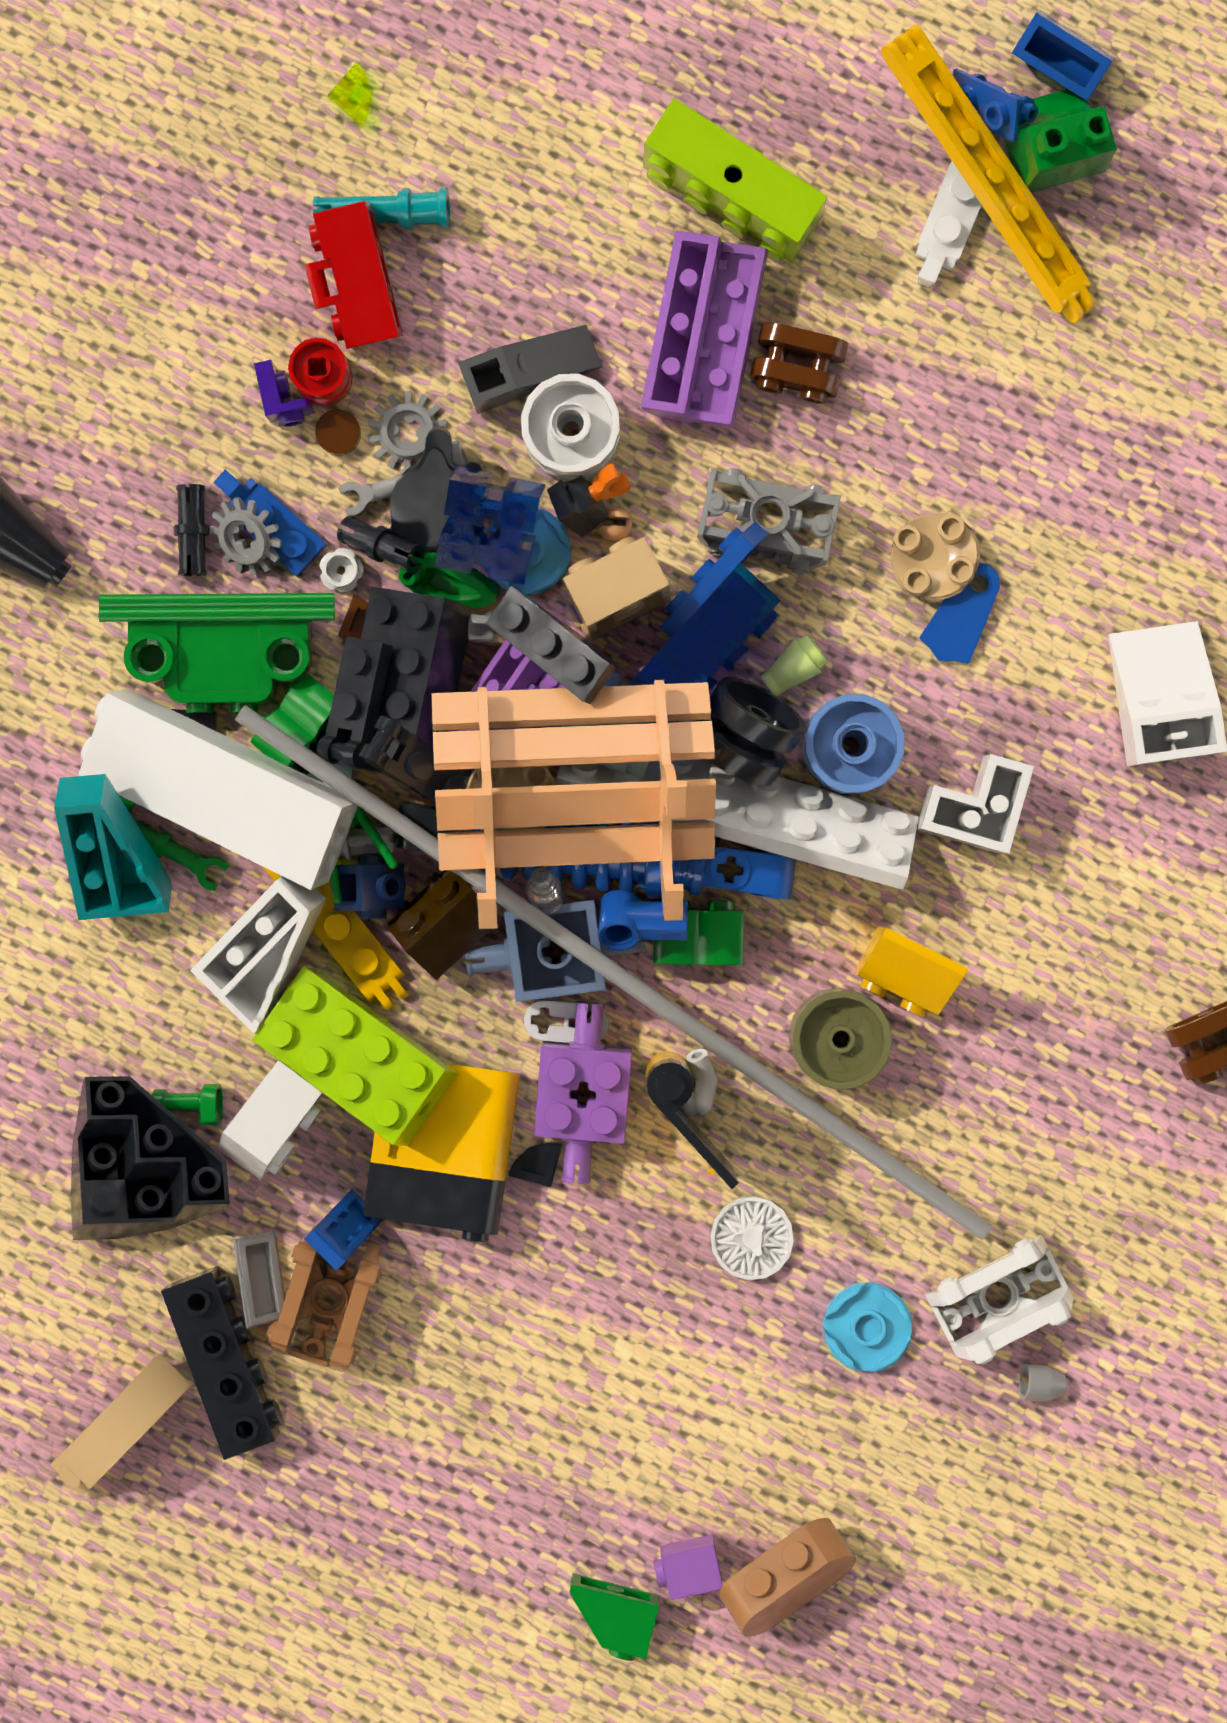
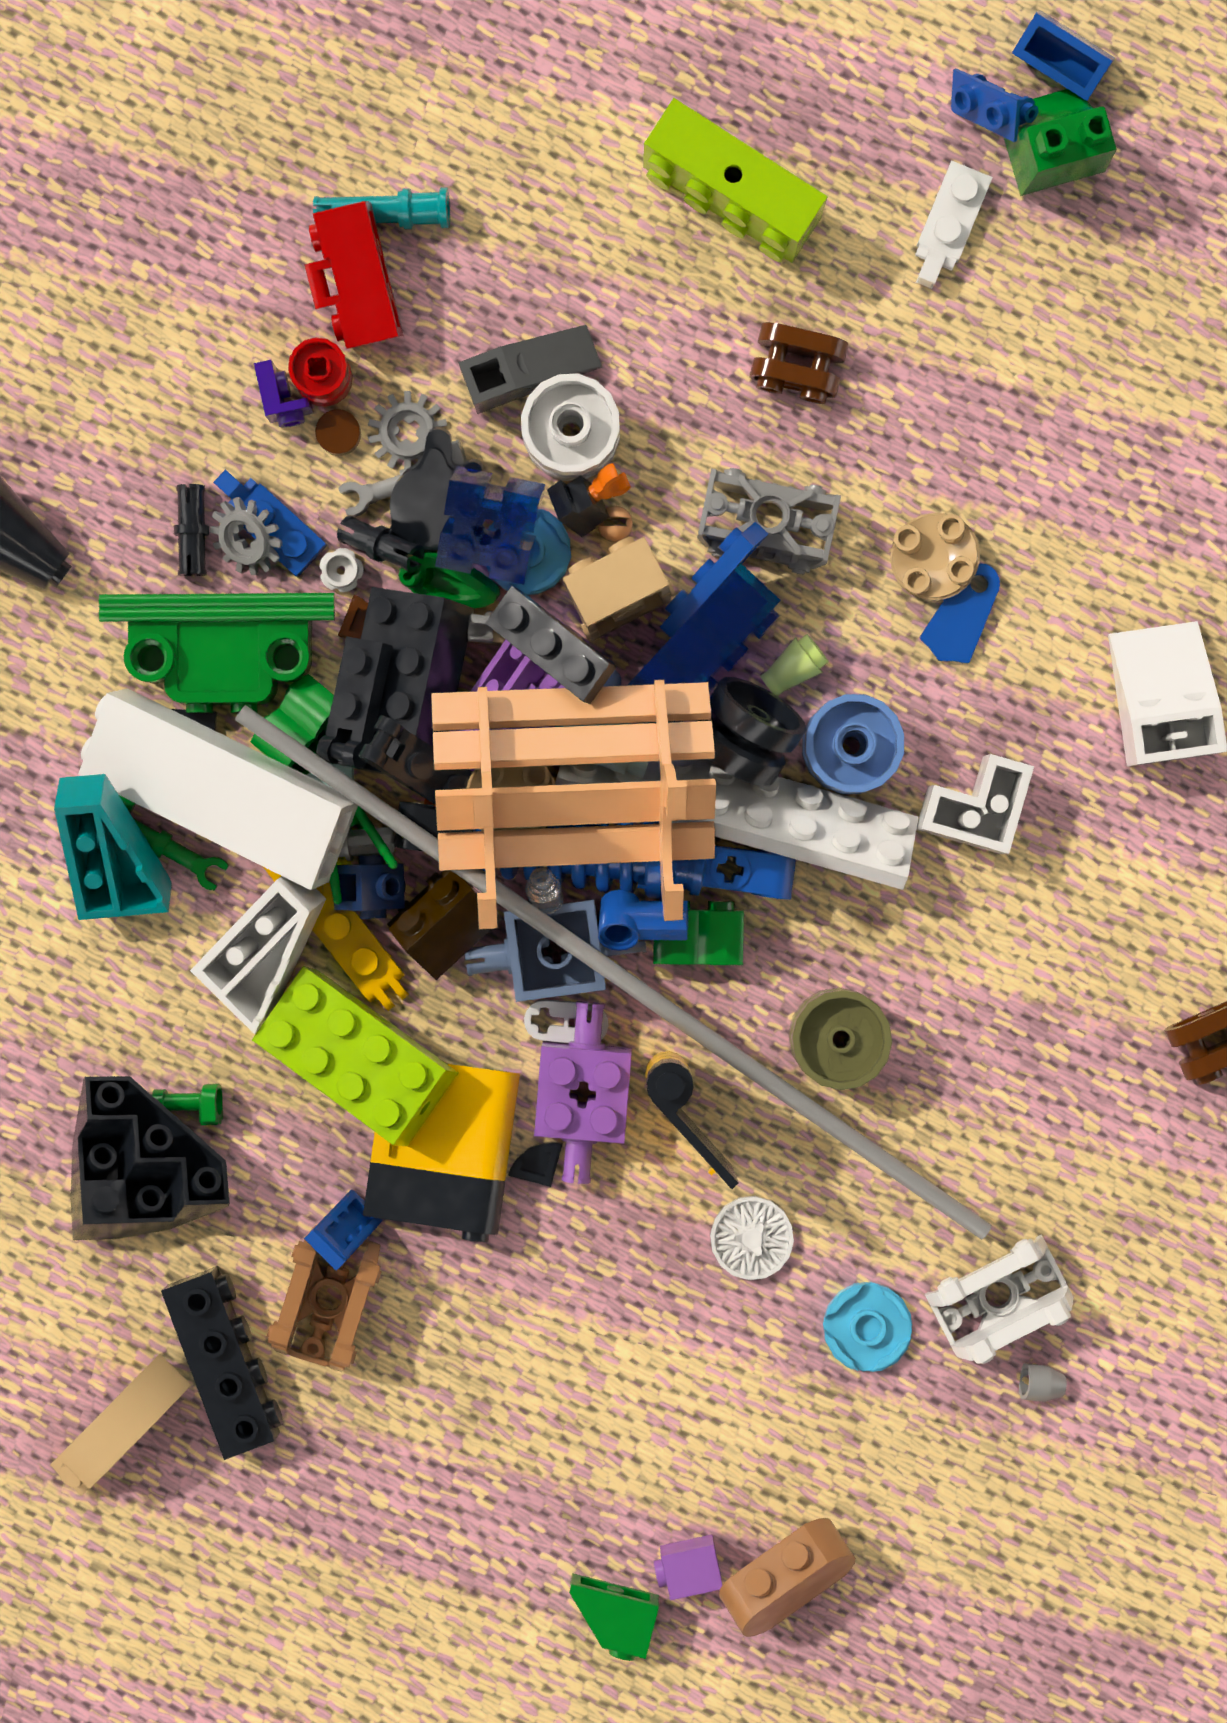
white brick [218,1061,322,1181] -> none
light grey tile [233,1231,285,1329] -> none
clear neon green tile [327,62,373,128] -> none
medium lavender brick [641,230,768,428] -> none
white arm [682,1049,718,1116] -> none
yellow slope [854,926,969,1018] -> none
yellow hinge [881,25,1095,323] -> none

